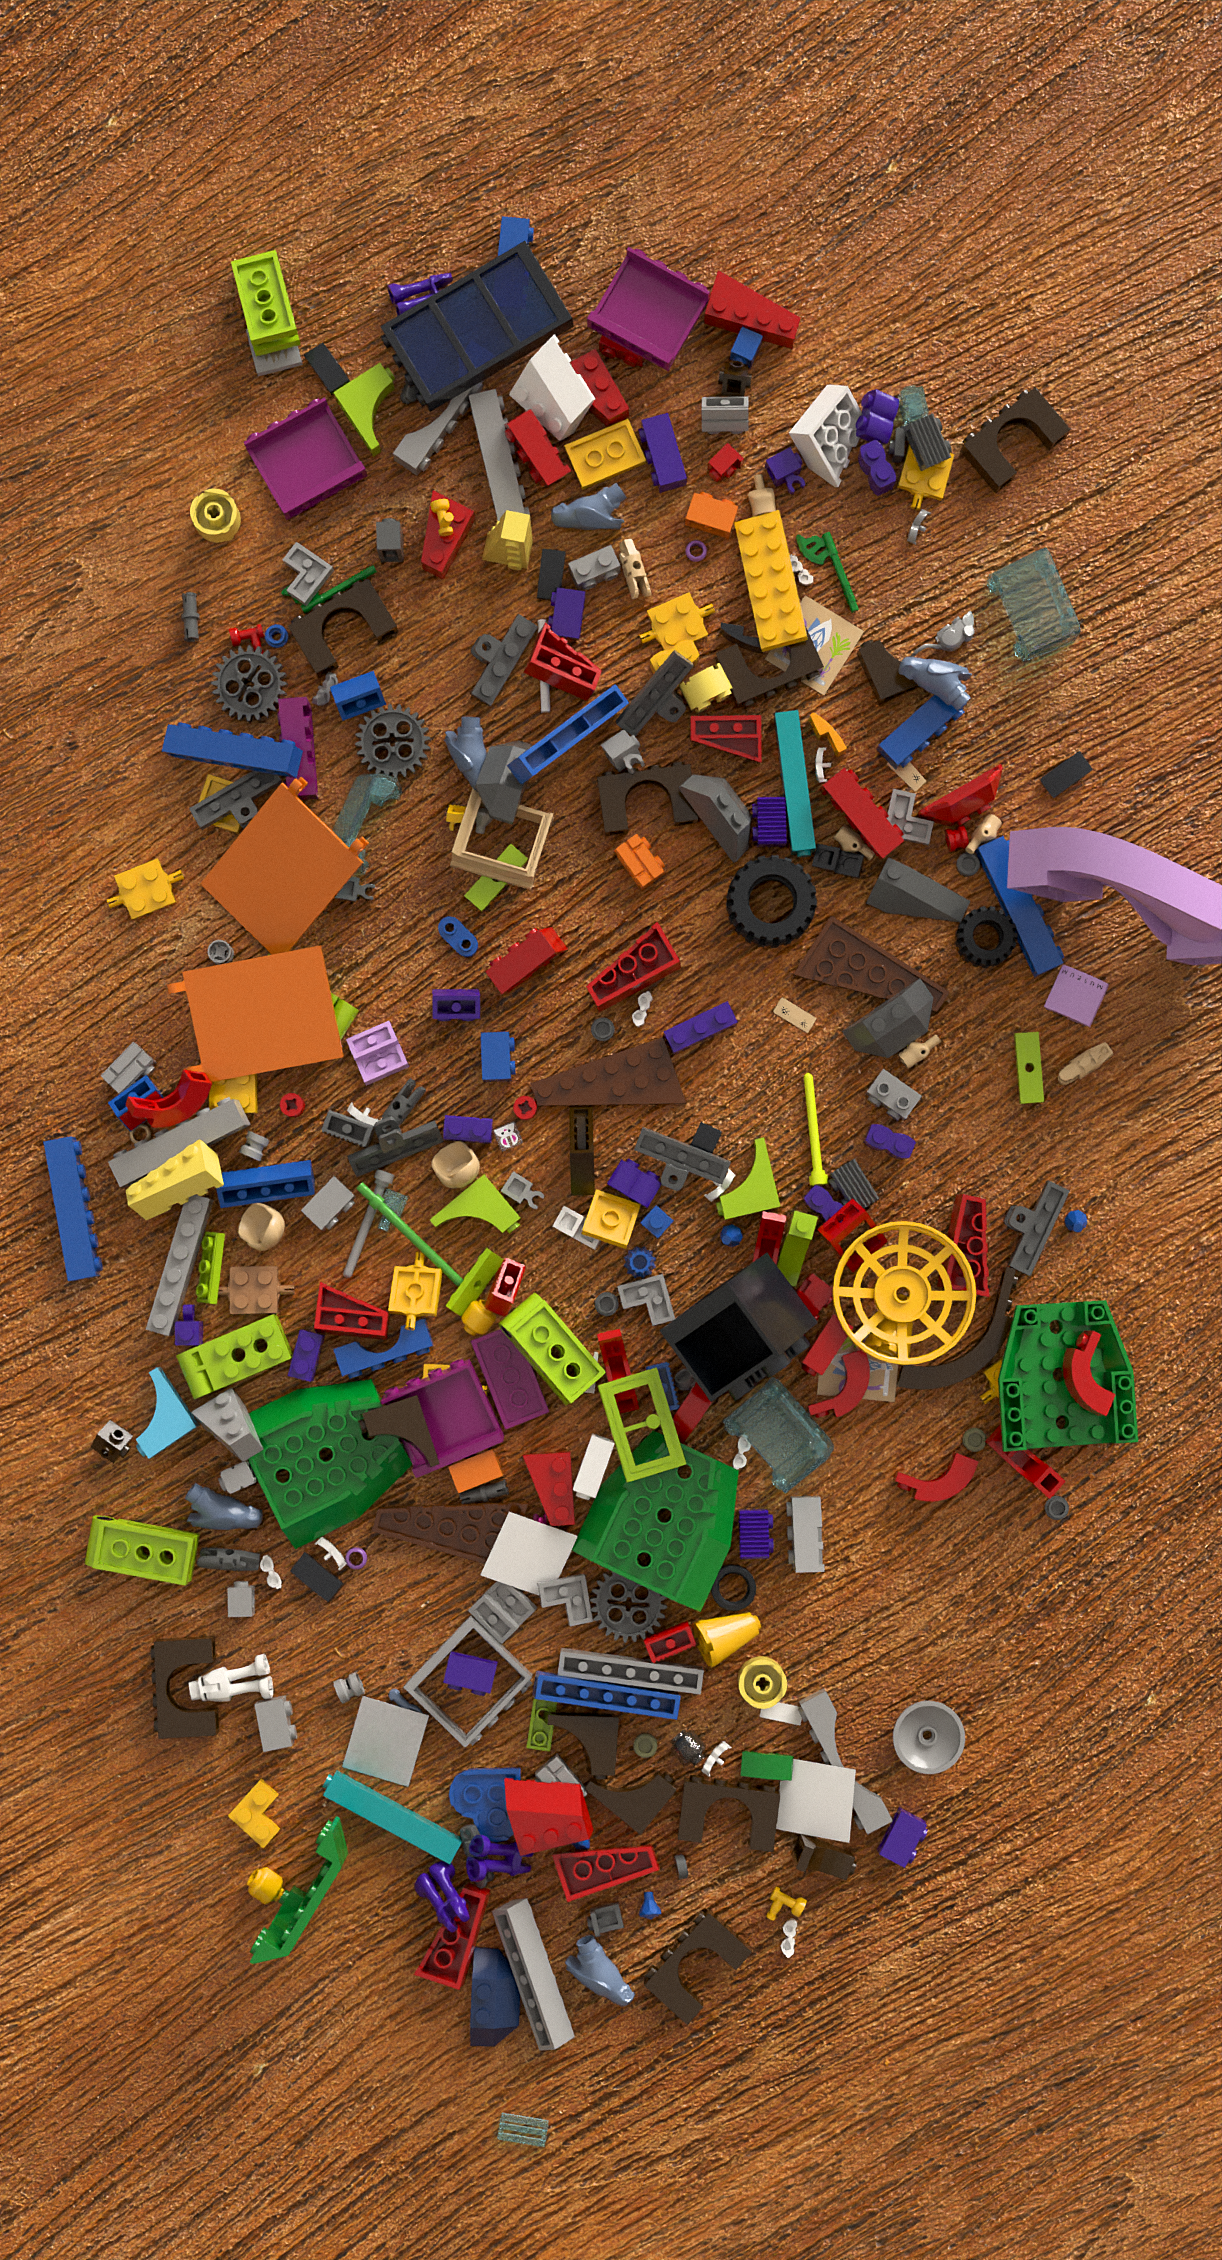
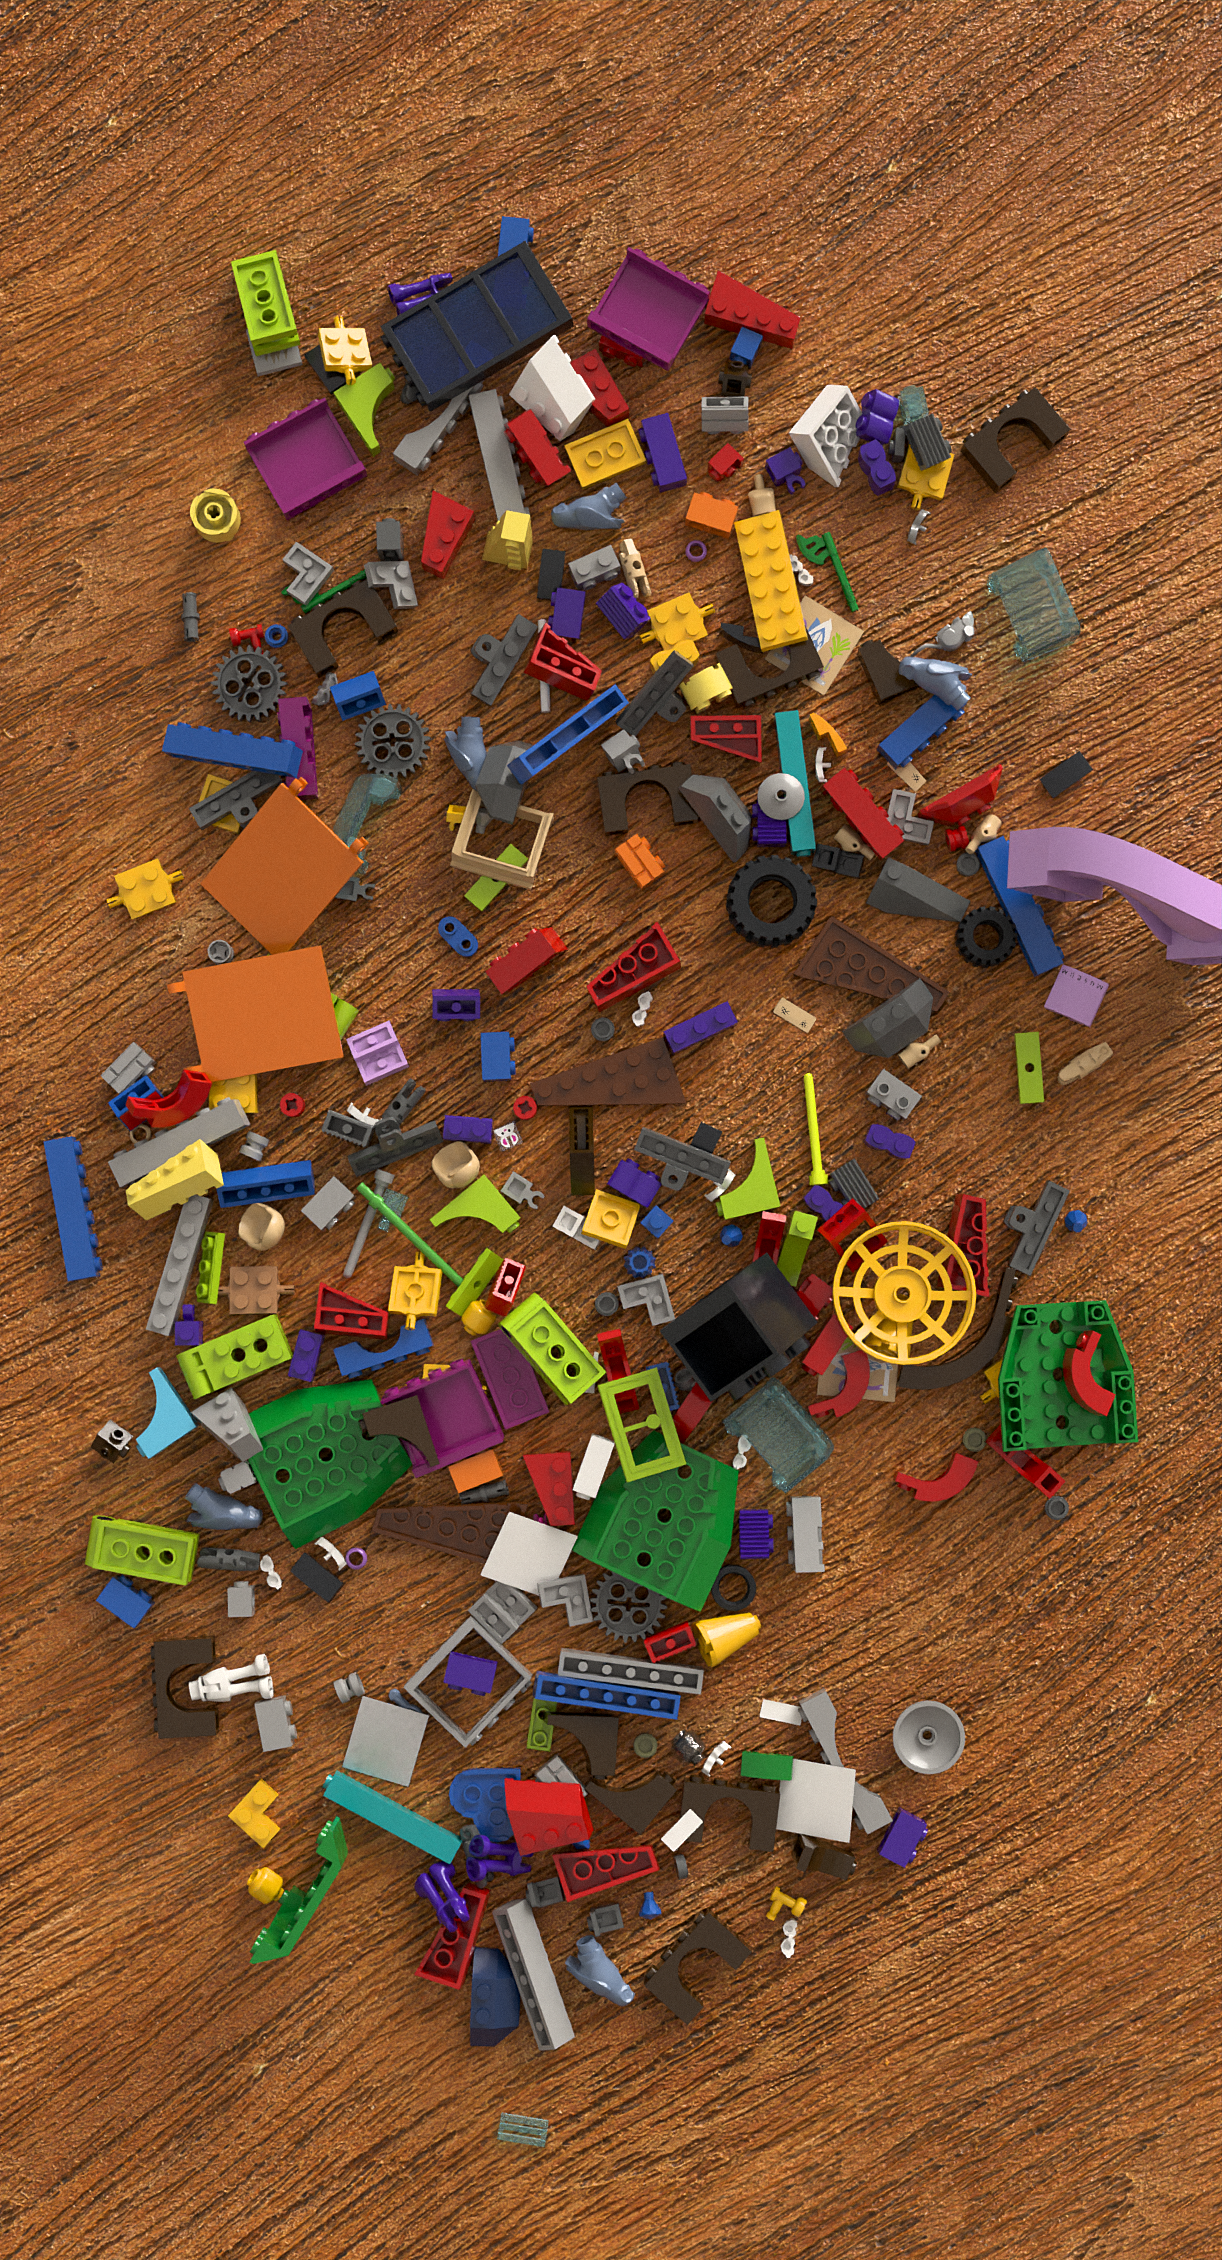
yellow piece [430,499,454,536] -> none
light yellow brick [737,1656,787,1709] -> none
none -> blue brick [96,1575,155,1629]
none -> yellow plate [318,316,372,385]
none -> light grey plate [364,561,418,609]
none -> dark grey bracket [526,1877,566,1909]
none -> dark purple brick [596,583,651,640]
none -> white sticker [661,1809,703,1852]
none -> light grey dish [757,773,805,820]

